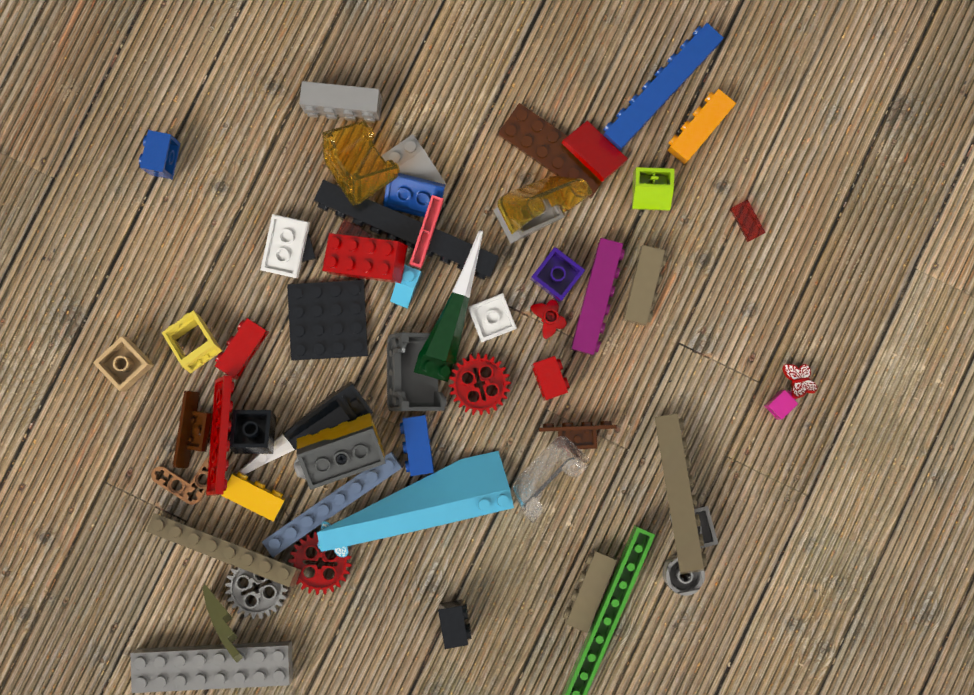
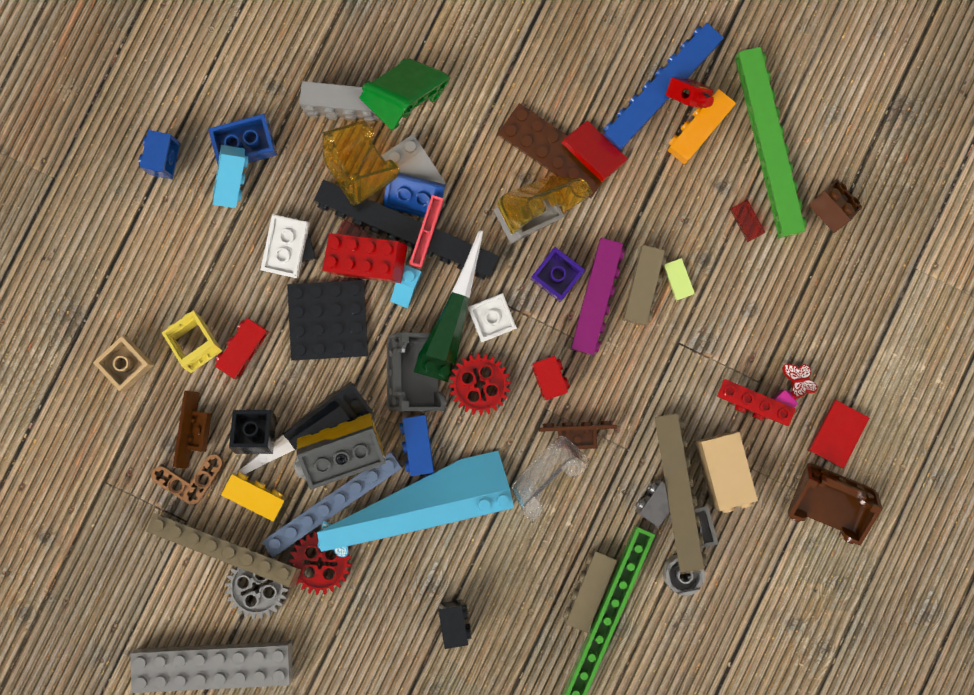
olive slope [202,584,243,663] -> none
red plate [206,375,234,496] -> none
red animal [530,300,566,339] -> none
lime slope [632,167,675,211] -> none
none -> blue brick [208,114,278,164]
none -> medium azure brick [213,145,248,208]
none -> green windscreen [359,58,451,131]
none -> flat silver slope [635,480,670,528]
none -> yellowish green tile [664,258,695,301]
none -> red torso [665,77,714,108]
none -> tan brick [694,431,758,513]
none -> red bracket [717,379,795,426]
none -> bright green brick [735,47,807,239]
none -> reddish brown windscreen [788,463,883,546]
none -> red tile [808,400,870,469]
none -> reddish brown slope [809,179,862,233]

